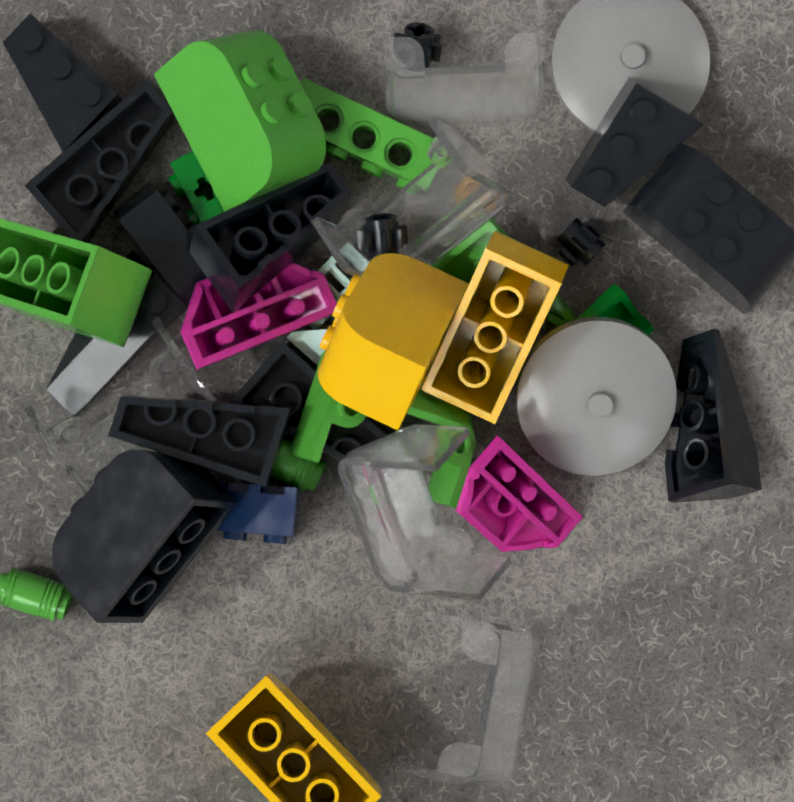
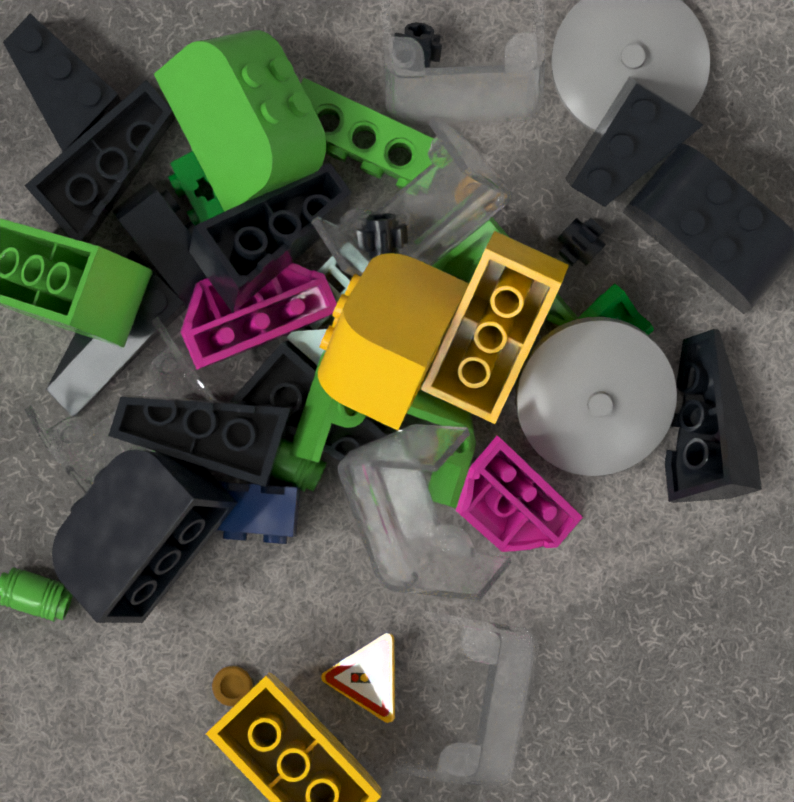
none -> pearl gold tile [212,666,253,707]
none -> piece [321,633,395,723]

